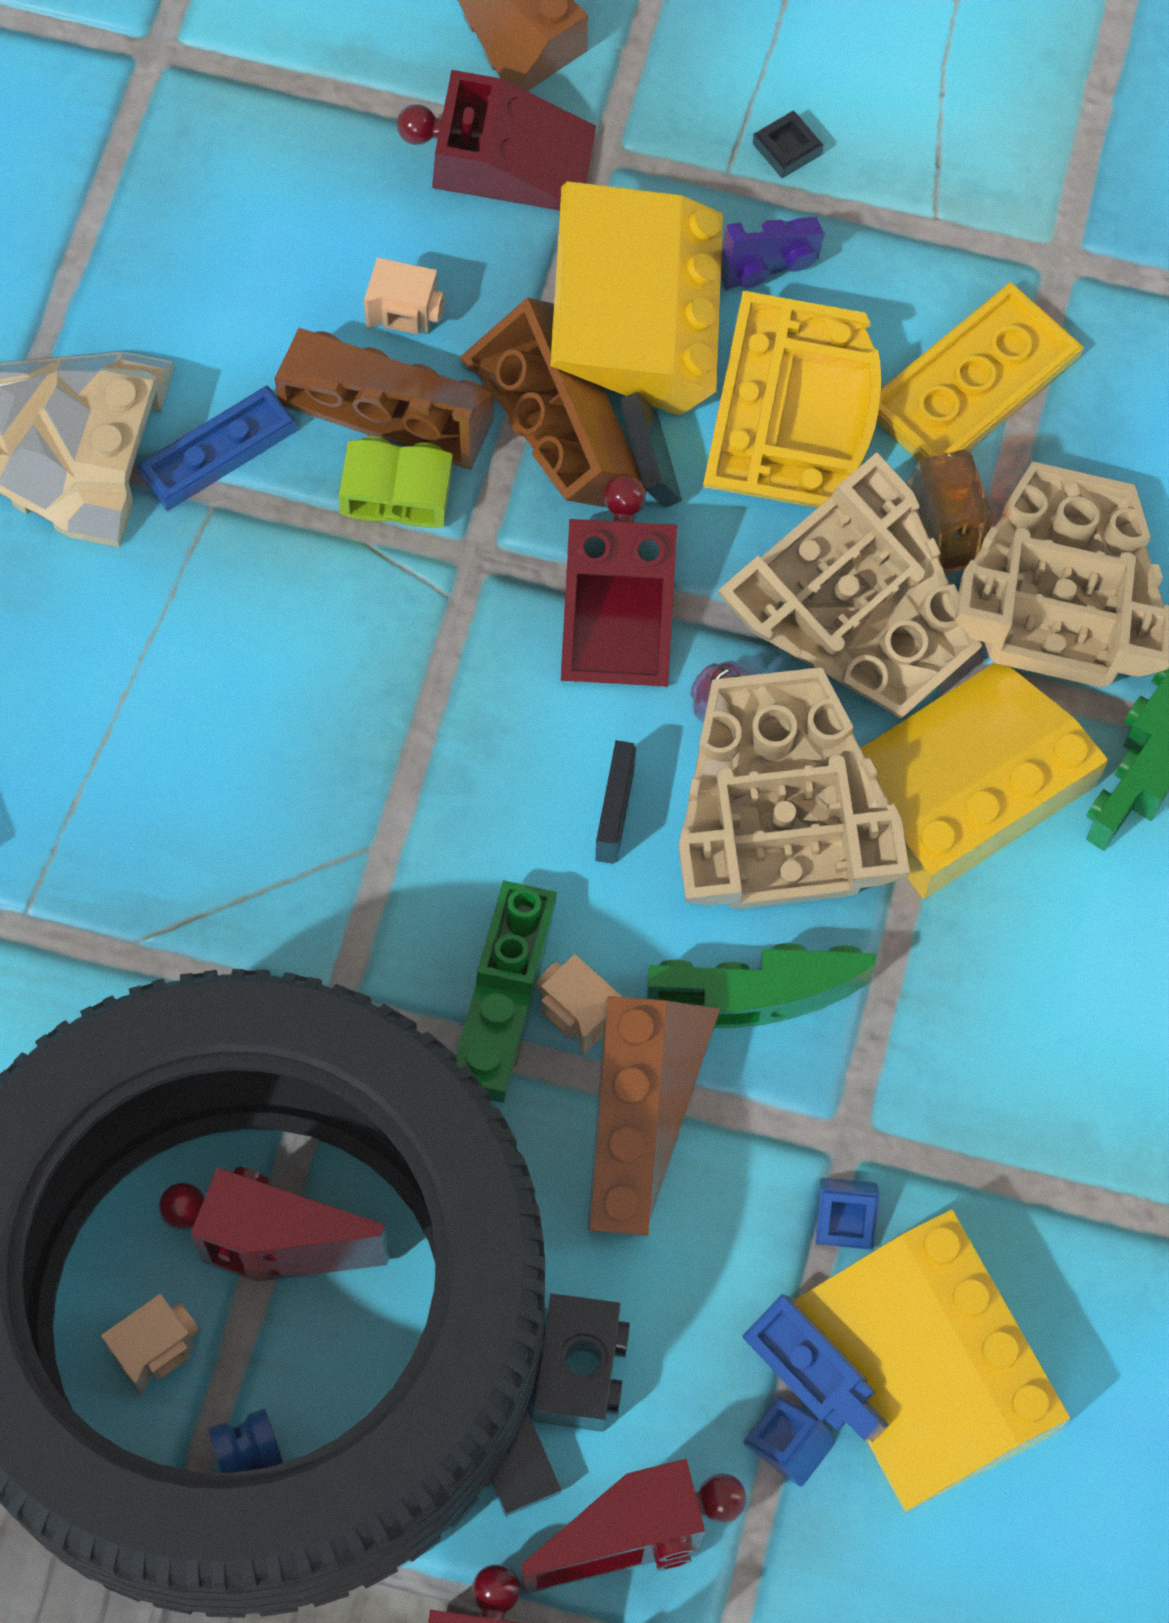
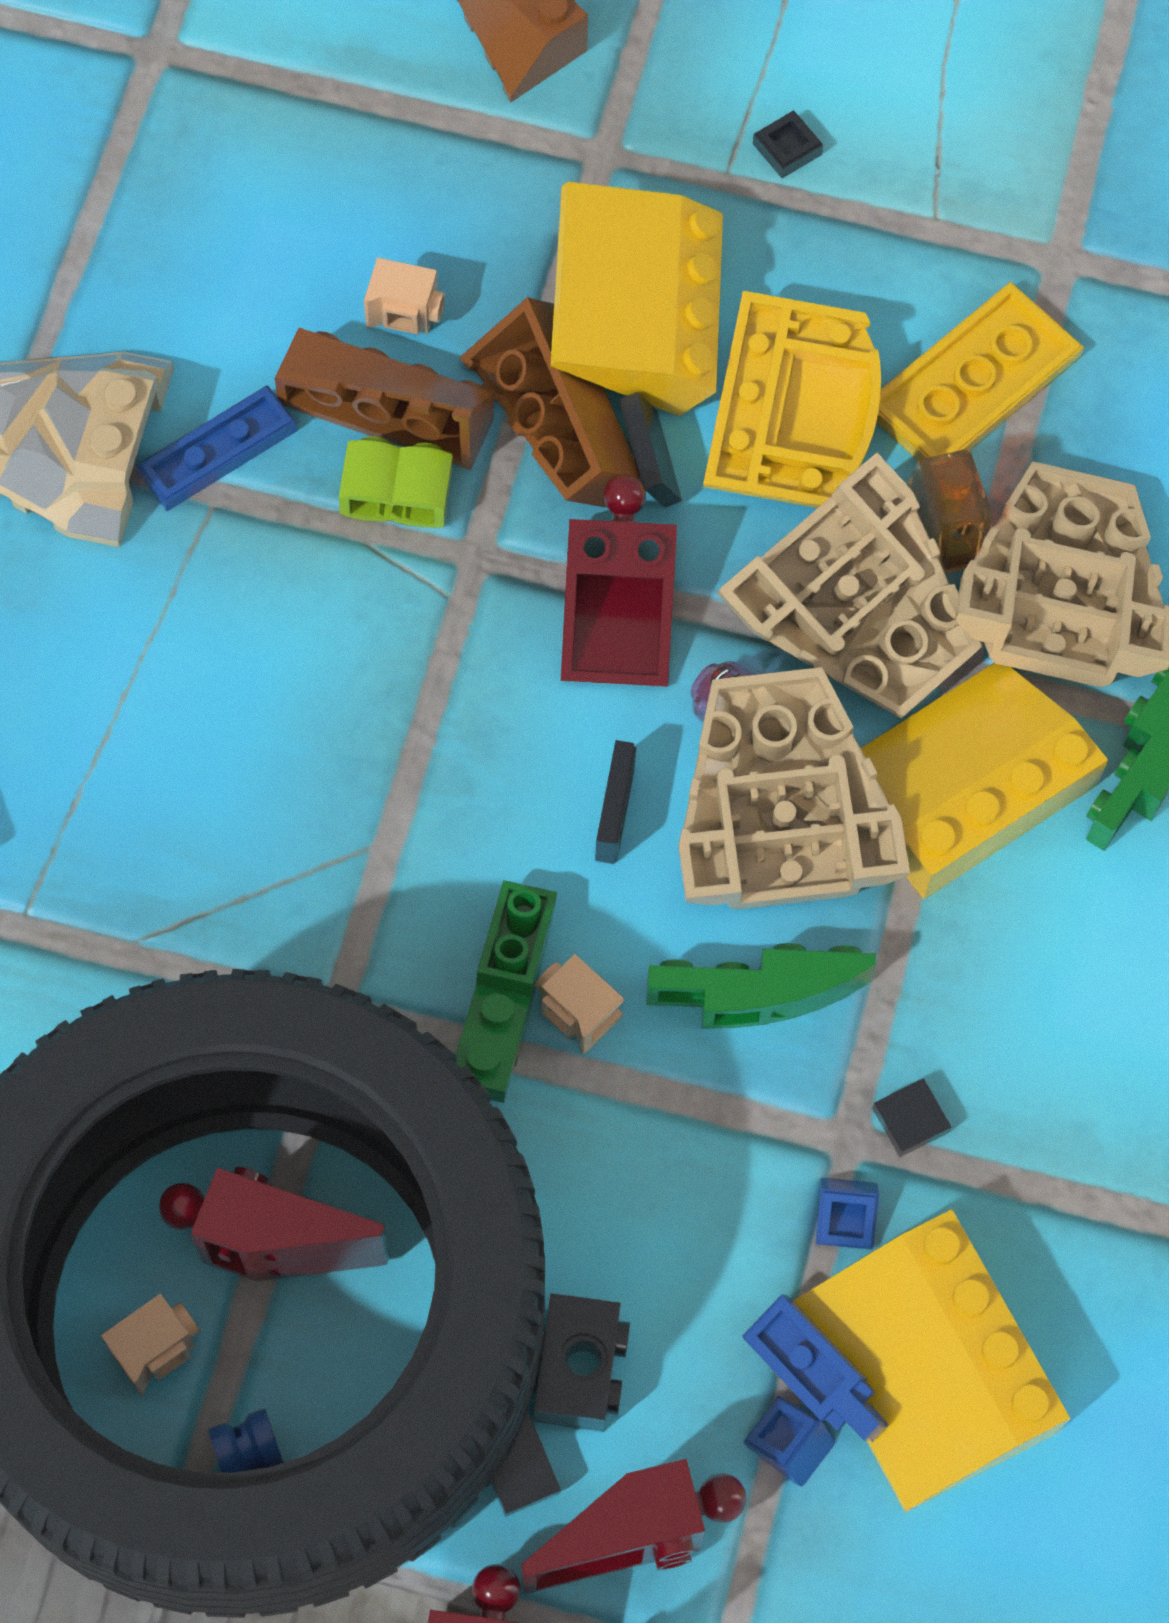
dark red slope [397,70,596,211] -> none
dark orange wedge [587,996,720,1235] -> none
dark purple wing [721,217,825,290] -> none
none -> black tile [872,1078,952,1157]

